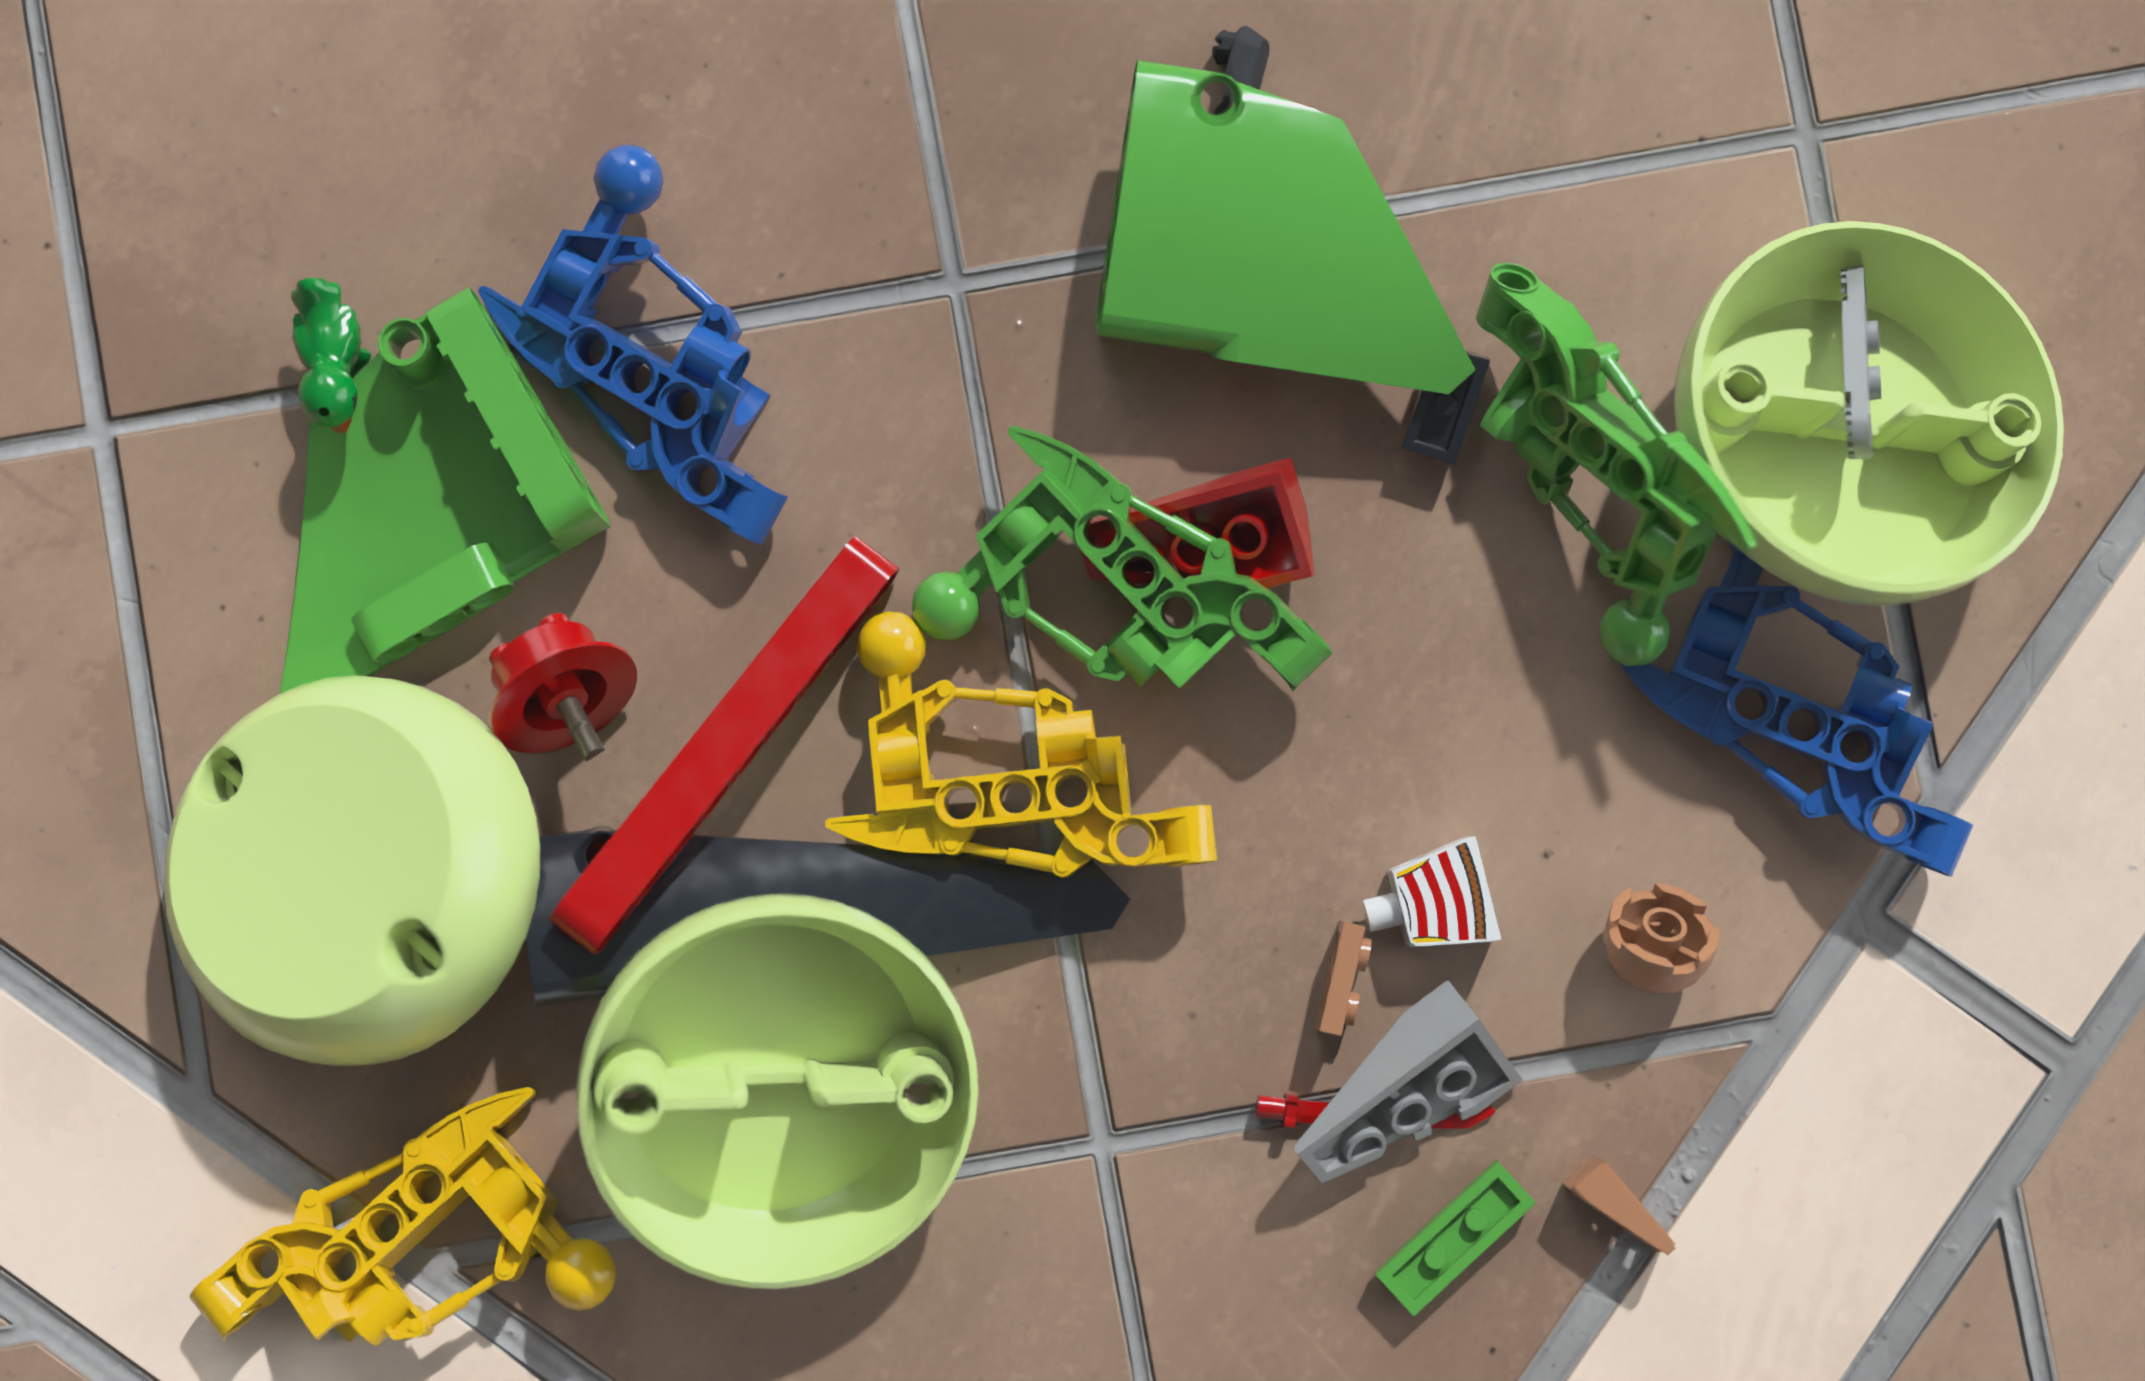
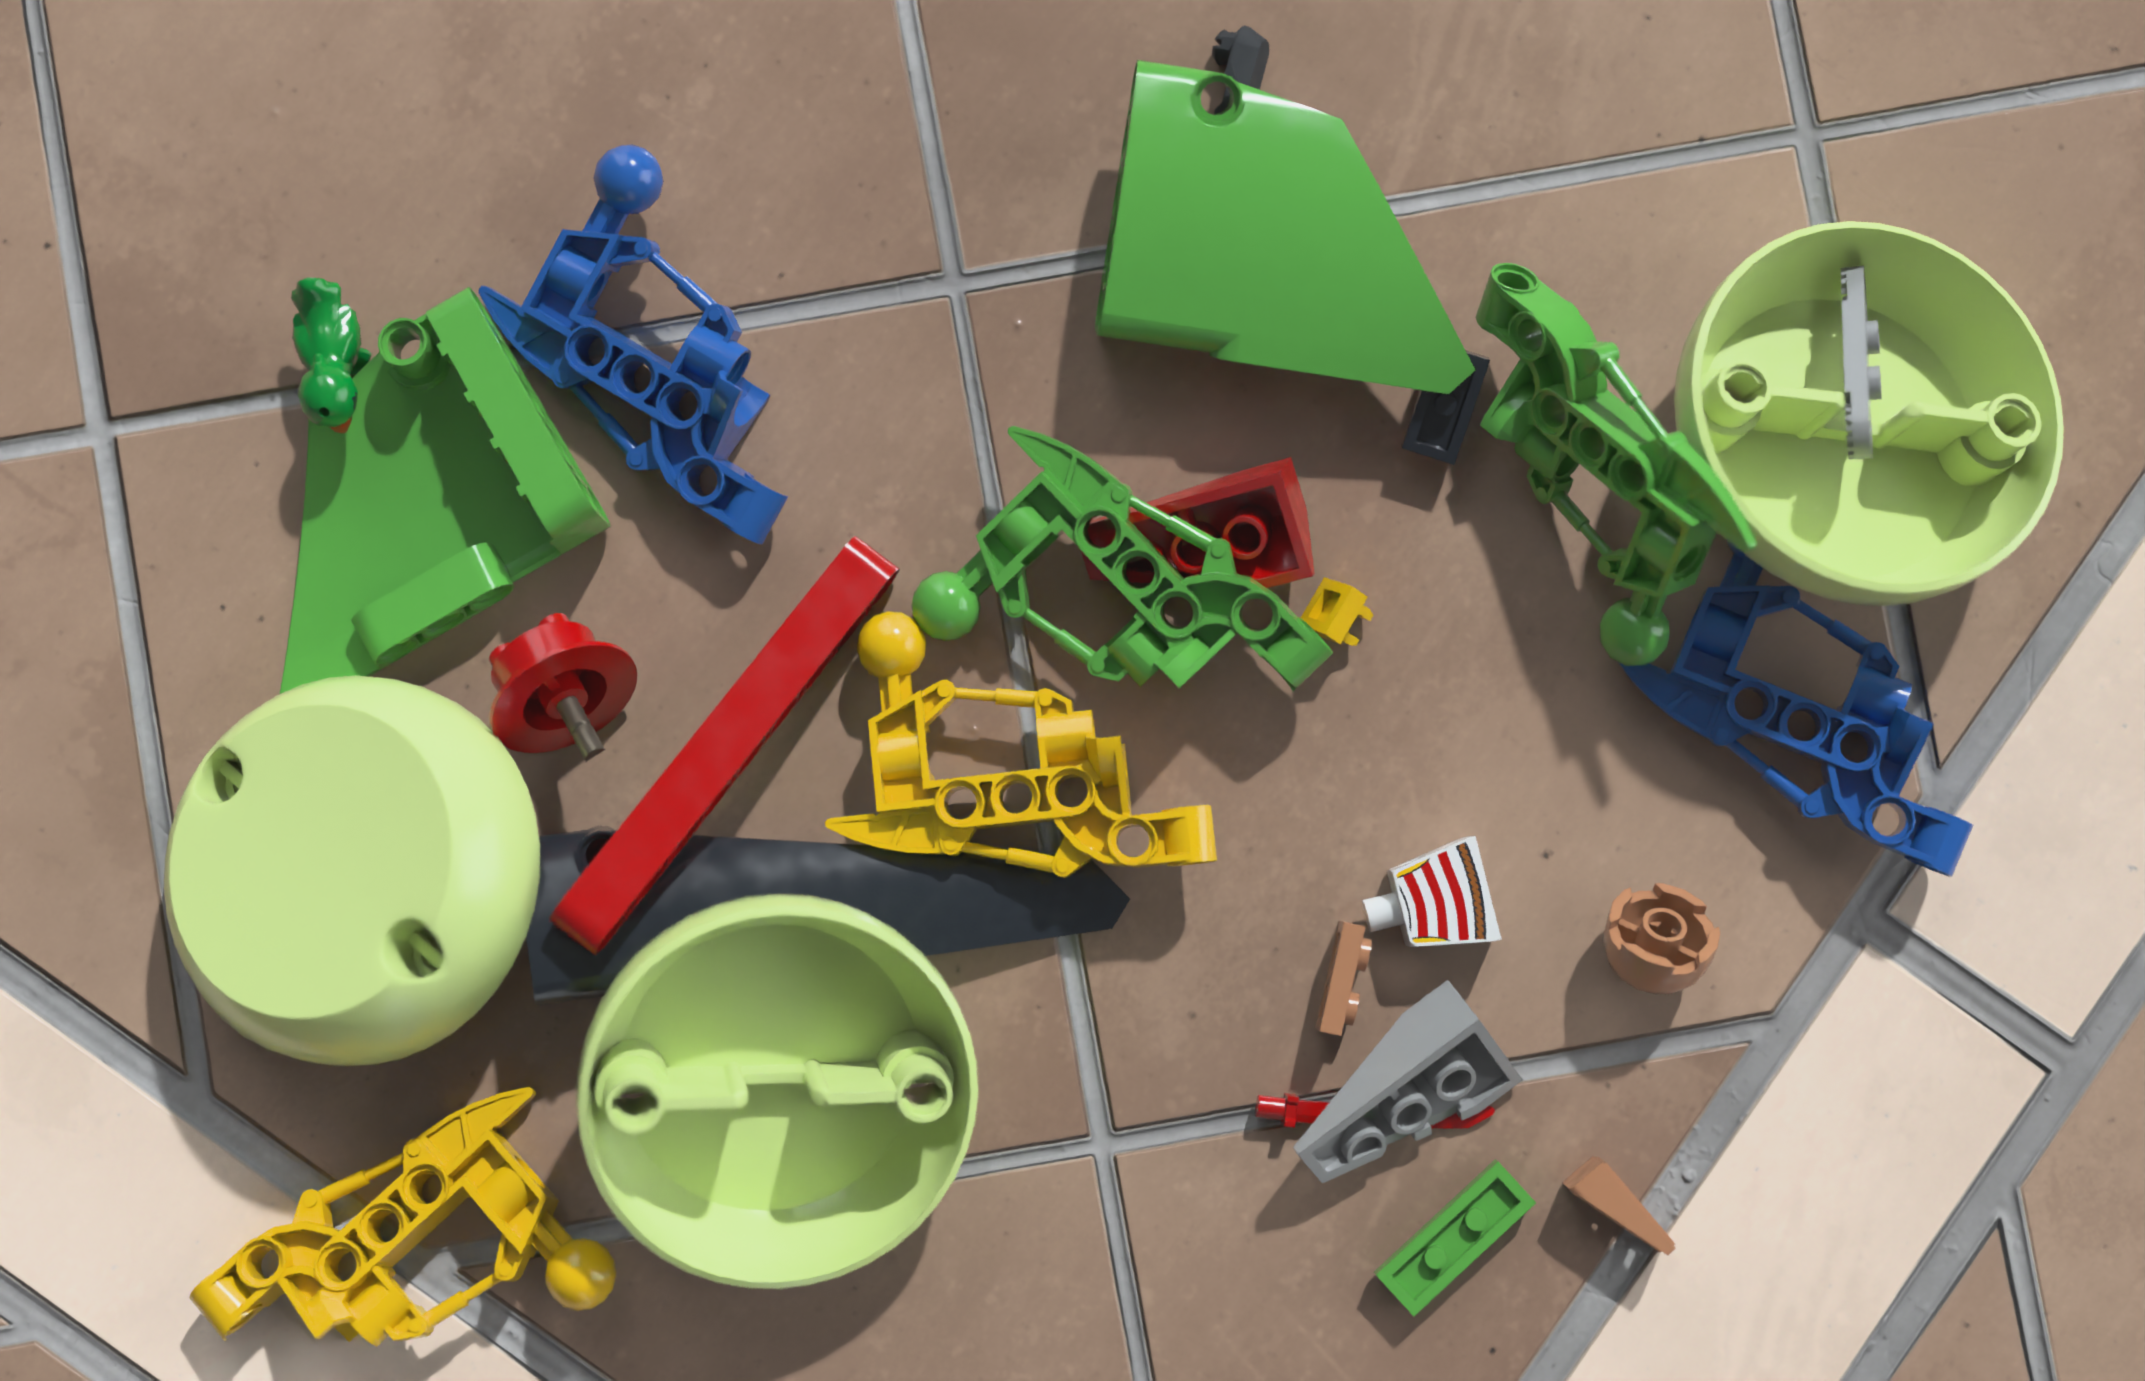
none -> yellow tile [1301,577,1373,646]

